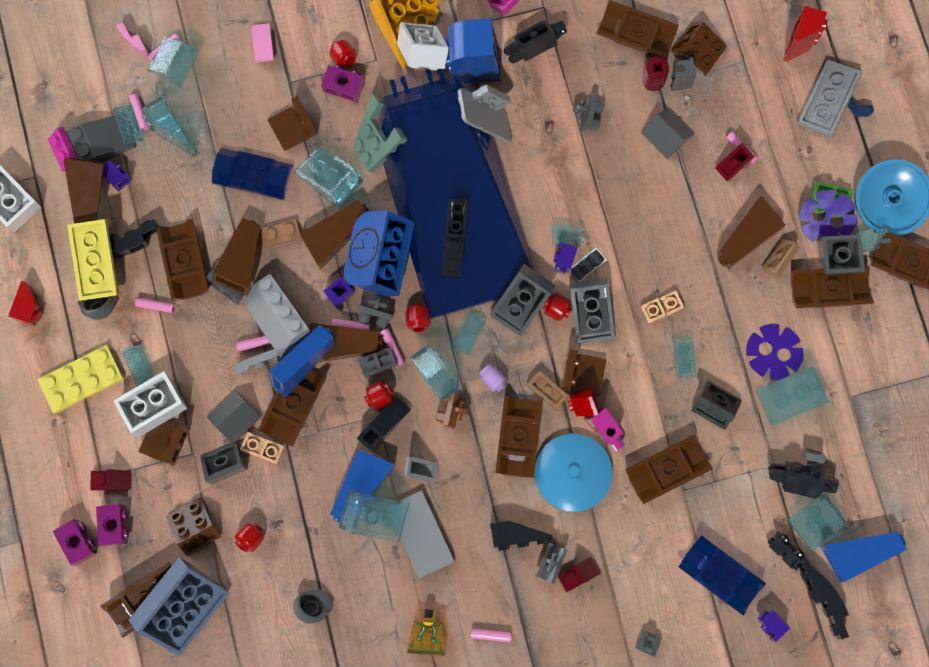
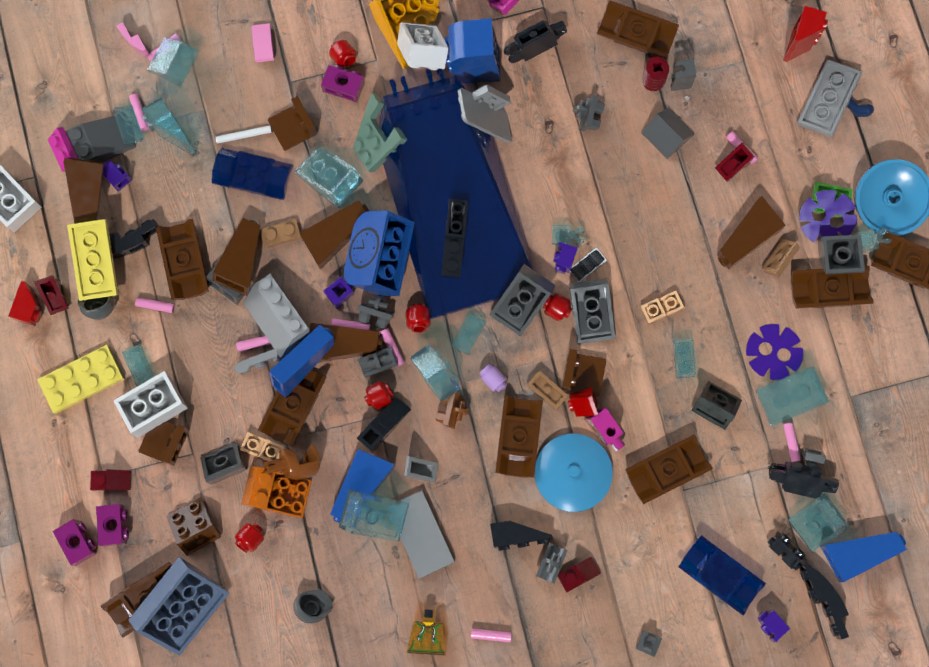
dark grey slope [207,390,261,444] -> none
reddish brown bracket [671,22,726,74] -> none
none -> dark red slope [34,275,69,315]
none -> white bar [215,125,272,144]
none -> orange slope [241,466,312,518]
none -> dark orange piece [264,445,321,480]
none -> bright pink piece [783,423,802,462]

